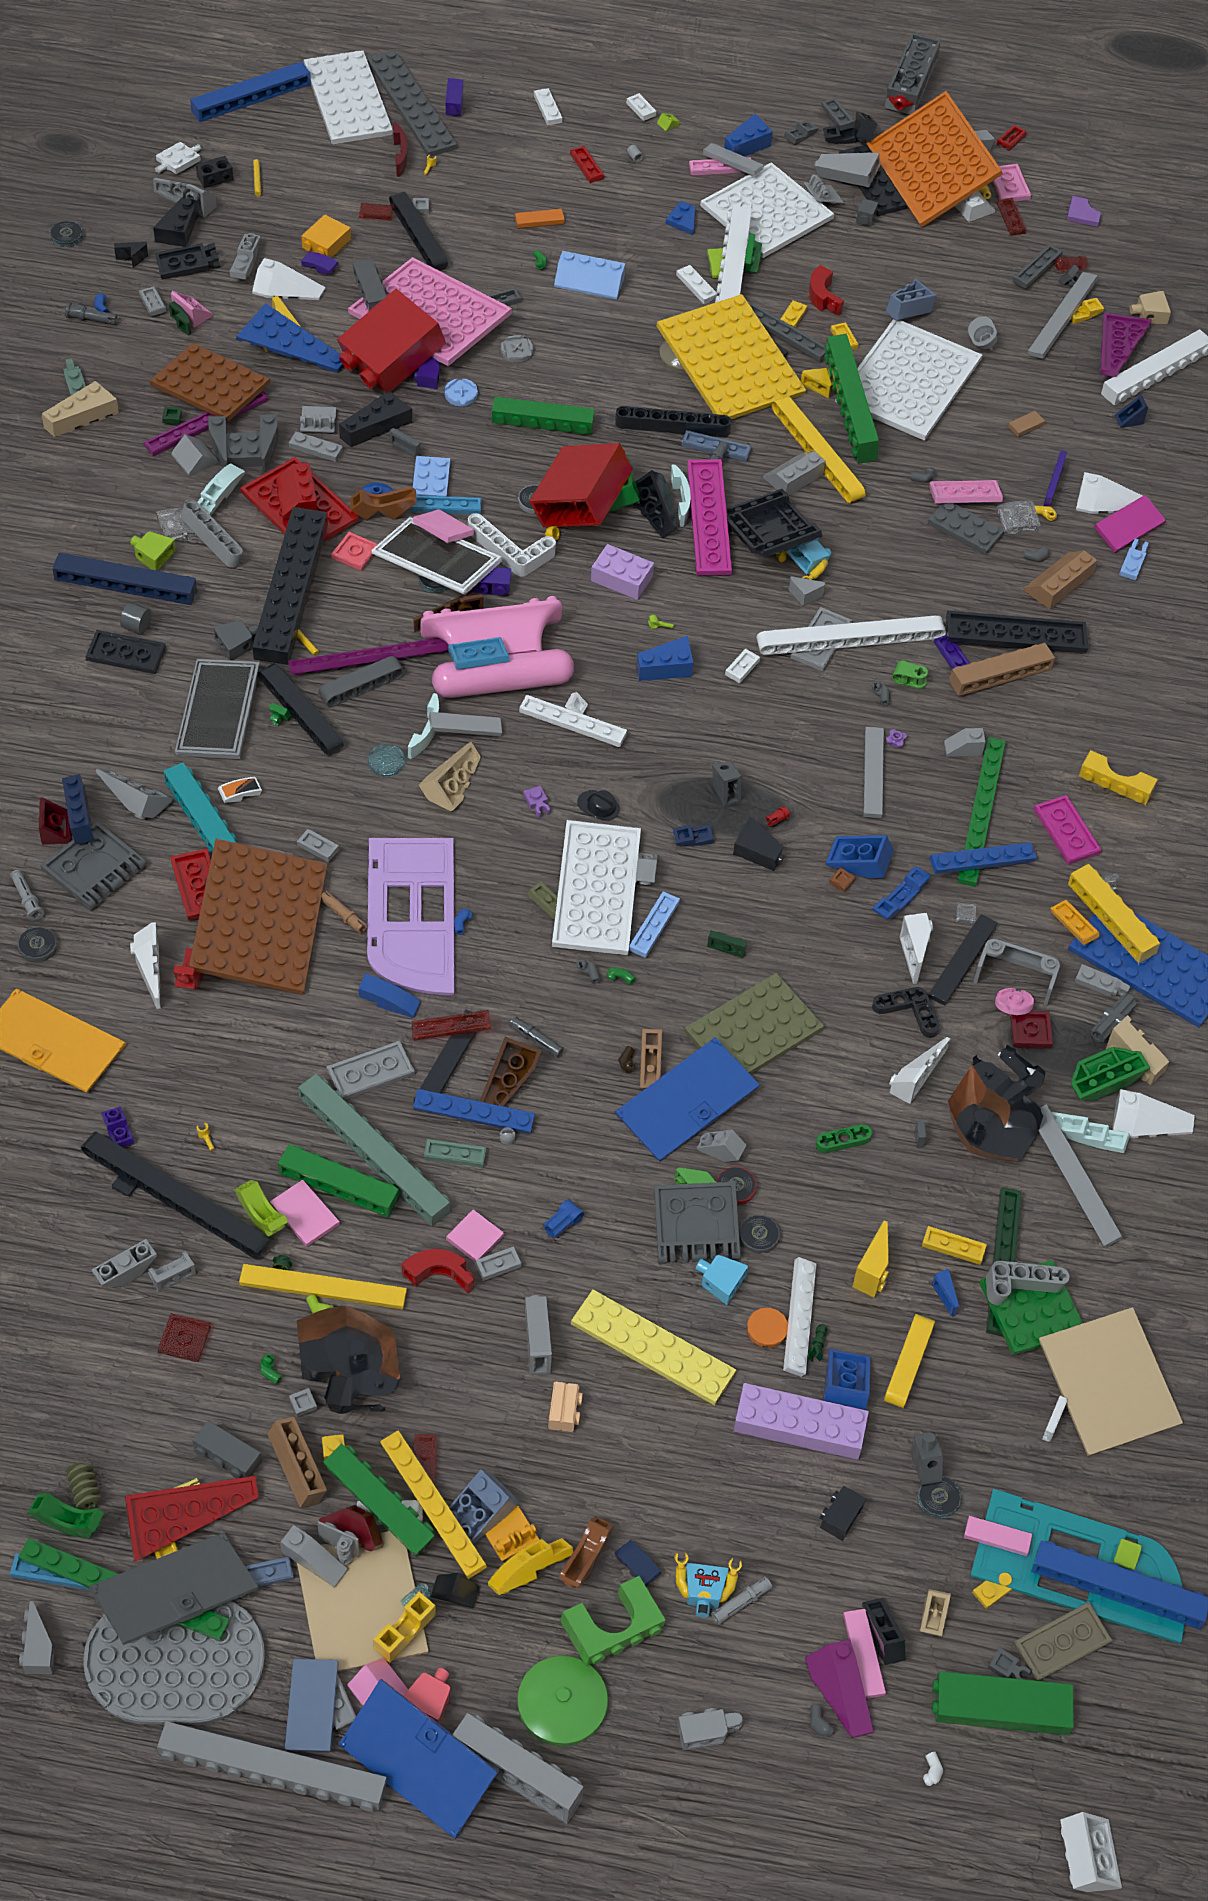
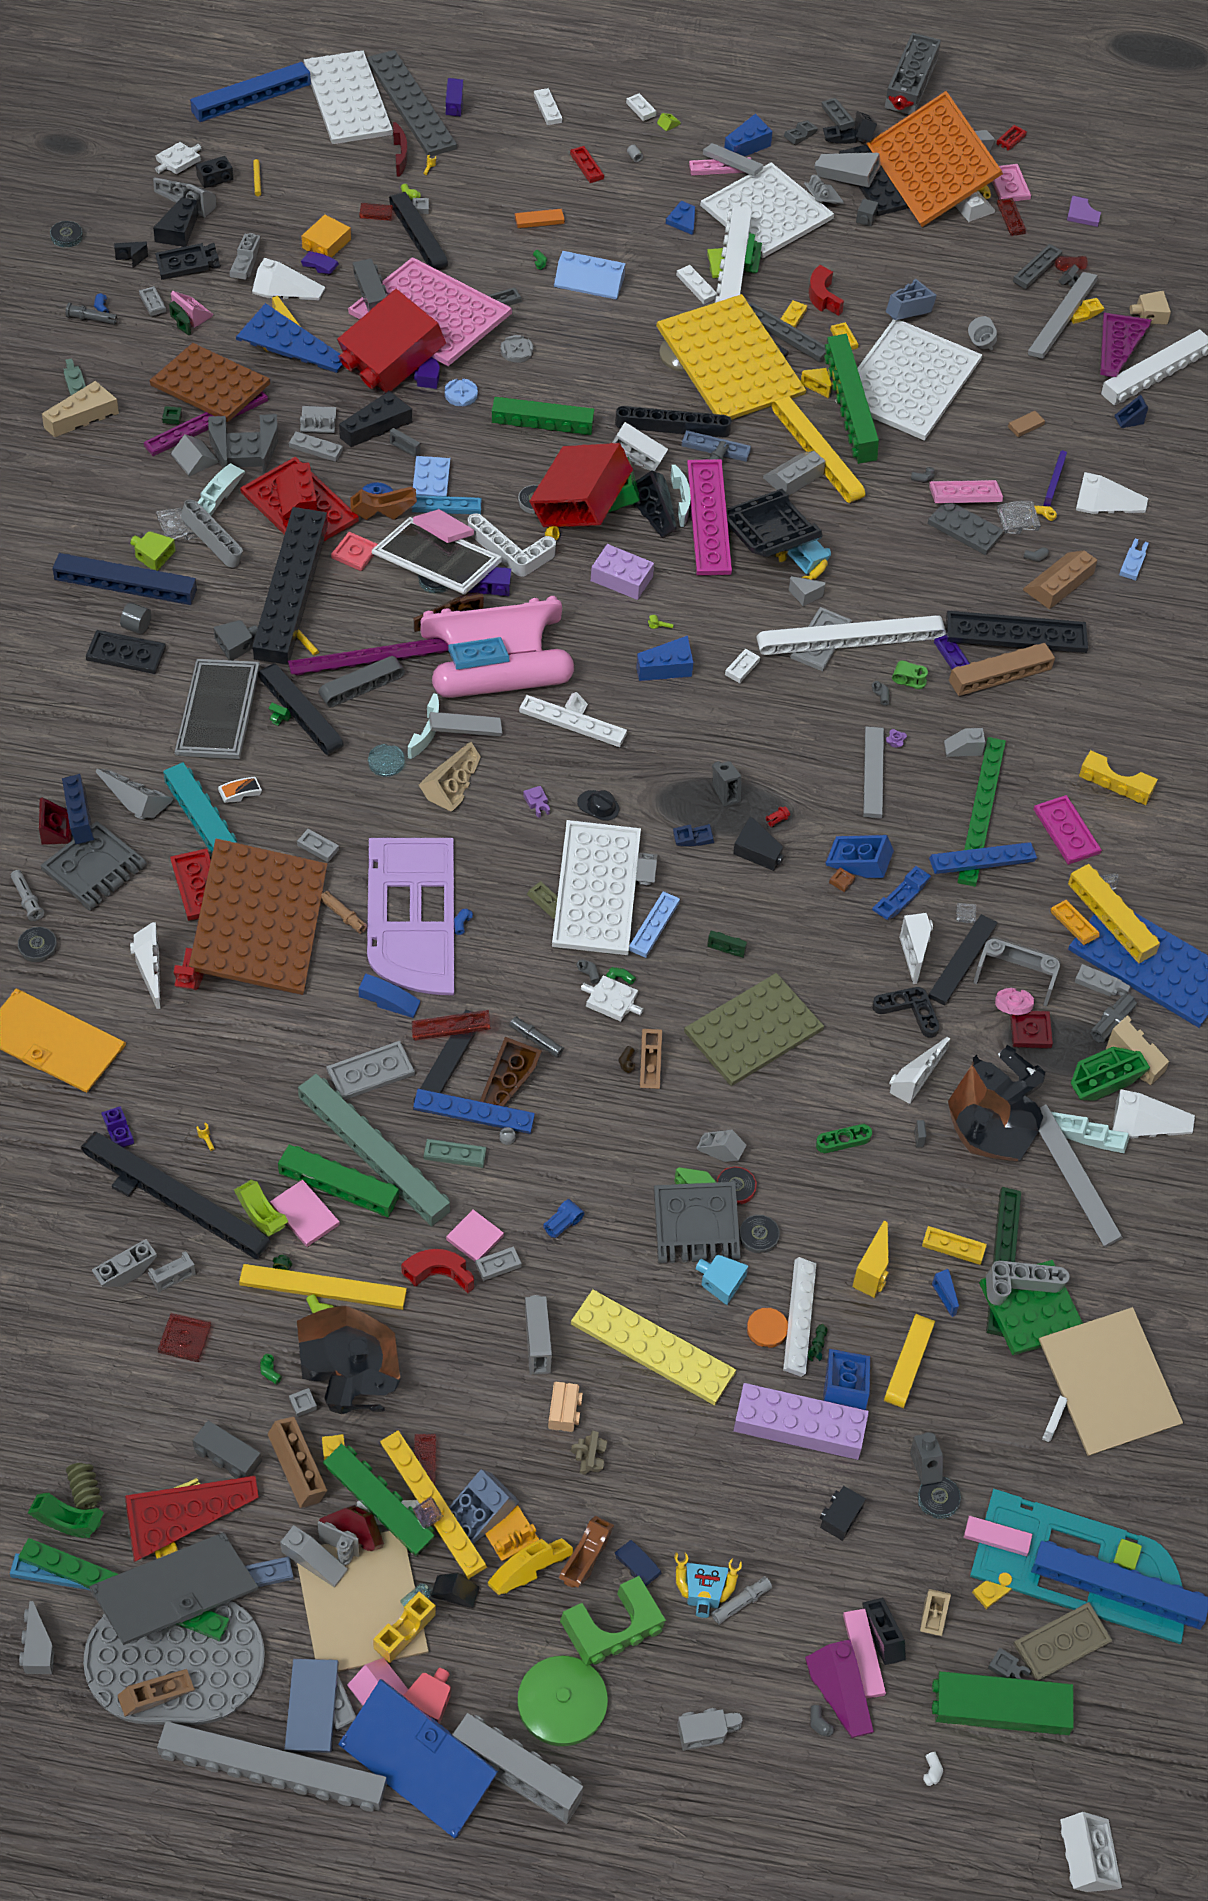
blue door [615,1037,760,1162] -> none
dark pink tile [1094,495,1166,553] -> none
none -> medium nougat slope [117,1669,195,1717]
none -> lime arm [401,184,421,200]
none -> tile [413,1497,443,1529]
none -> dark tan hips [571,1431,607,1474]
none -> white plate [581,975,644,1022]
none -> white wedge [612,422,668,471]

